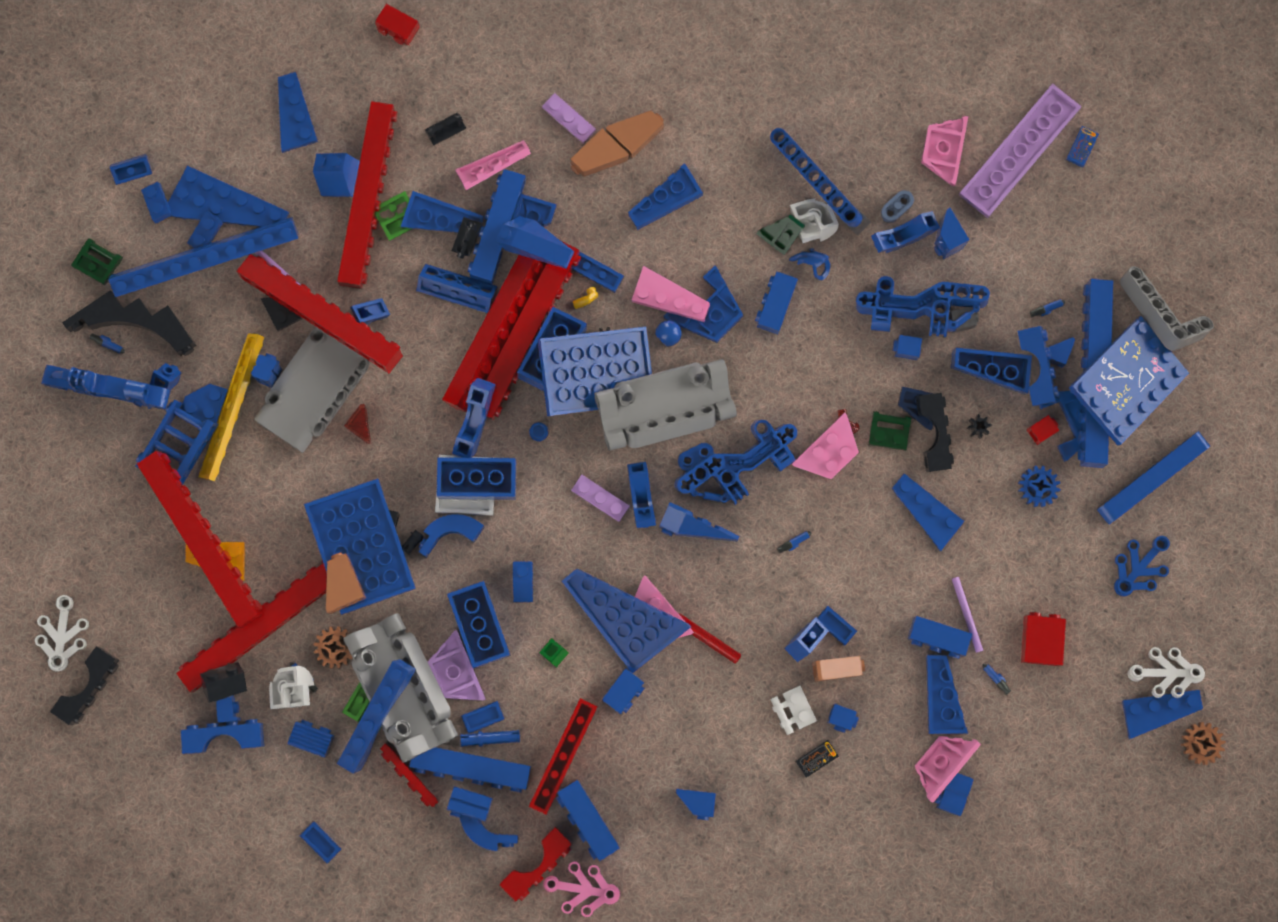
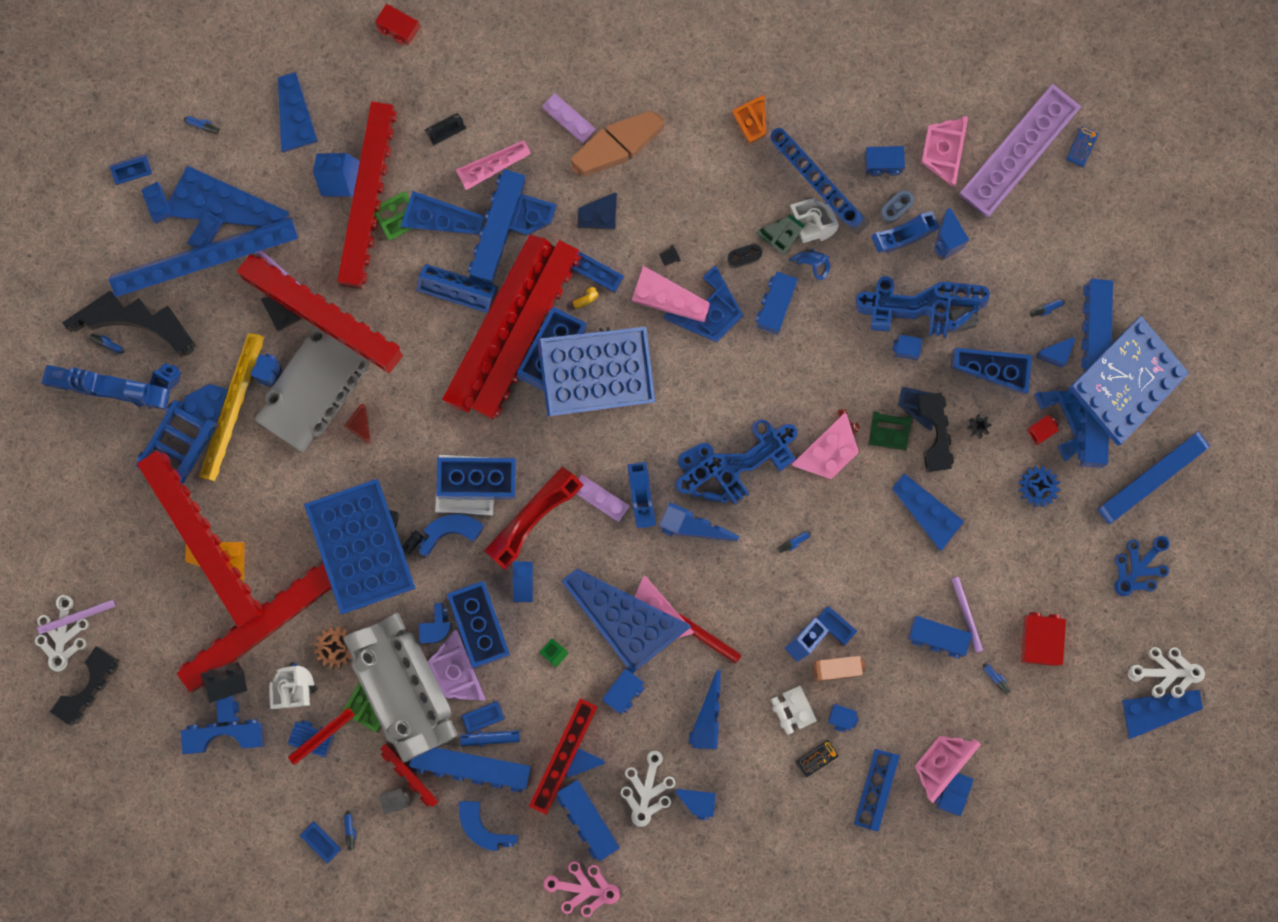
dark green plate [71,238,123,286] -> none
nougat slope [326,552,366,614] -> none
blue arch [337,659,416,774] -> none
blue slope [350,298,390,325] -> none
blue brick [447,786,493,824] -> none
black hinge [451,217,482,259] -> none
blue arch [452,378,496,458] -> none
blue wedge [495,216,574,269] -> none
red arch [499,826,572,902] -> none
blue plate [529,422,548,442] -> none
light grey panel [595,359,737,451] -> none
blue wing [628,163,703,230] -> none
blue piece [655,320,682,347] -> none
blue wing [926,655,969,734] -> none
blue arch [1018,326,1060,406] -> none
light grey beam [1120,266,1214,351] -> none
nougat gear [1181,722,1226,765] -> none
none -> lavender bar [37,600,116,635]
none -> piece [184,116,219,134]
none -> red axle [288,708,355,765]
none -> piece [344,811,356,850]
none -> flat silver brick [379,788,411,815]
none -> blue brick [419,603,452,644]
none -> red arch [484,466,584,570]
none -> blue slope [567,748,605,777]
none -> dark blue wing [578,193,617,230]
none -> white plant [621,751,675,827]
none -> black piece [659,244,681,266]
none -> blue wedge [689,670,721,749]
none -> black beam [727,244,762,268]
none -> orange wing [732,94,766,144]
none -> blue fence [854,749,900,832]
none -> blue brick [864,146,905,176]

